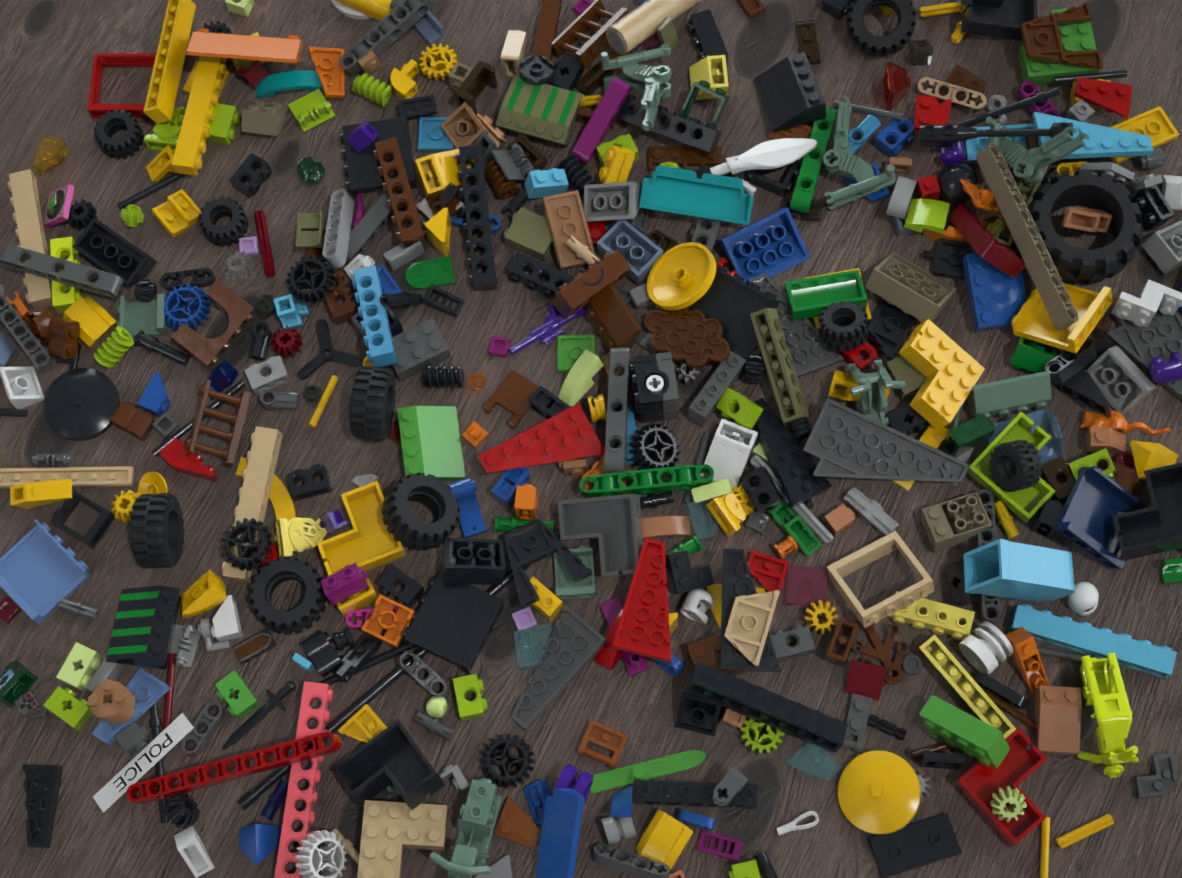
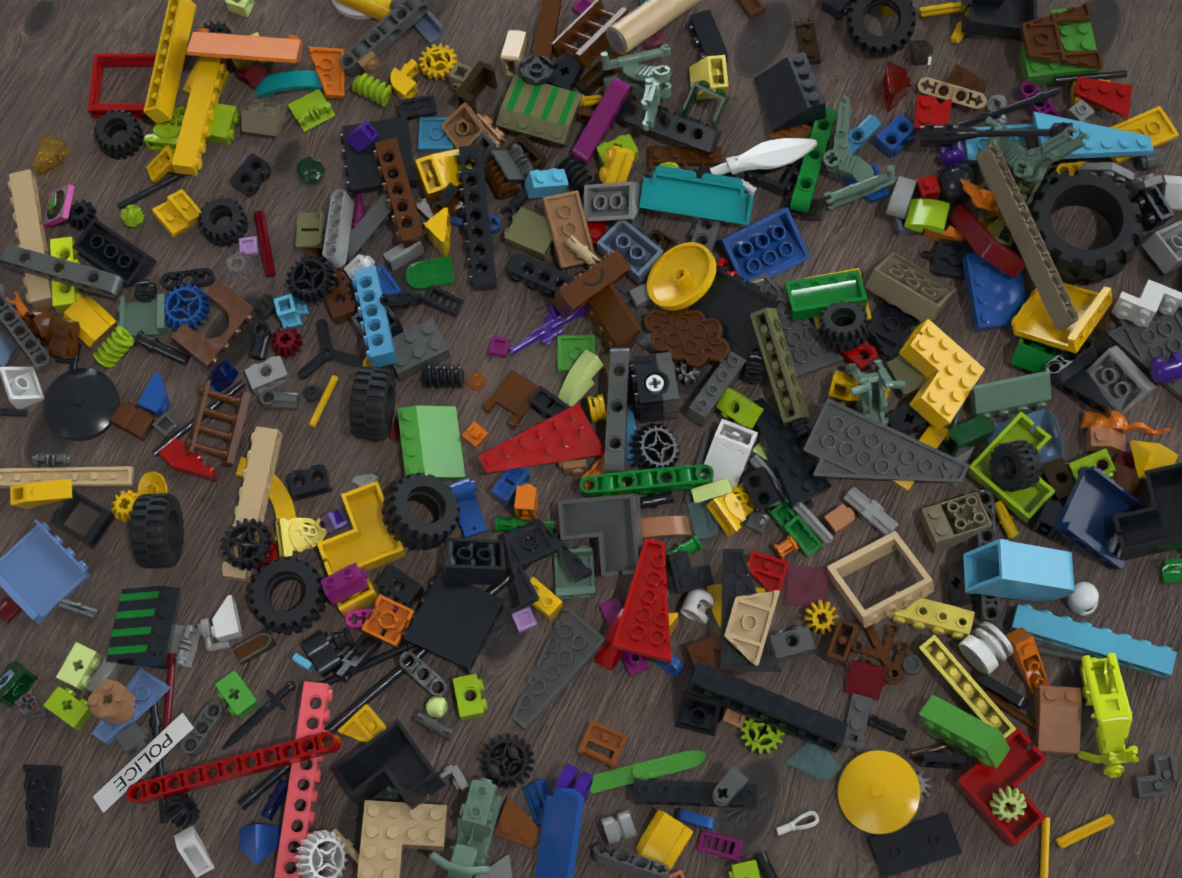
yellow slope [181,569,228,619] -> none
clear light blue wing [514,623,552,671] -> none
blue slope [611,786,633,817] -> none
olive tile [656,17,680,52] -> none
dark grey bar [834,101,904,121] -> none
medium nougat bracket [884,157,912,174] -> none
nougat slope [1062,207,1113,233] -> none

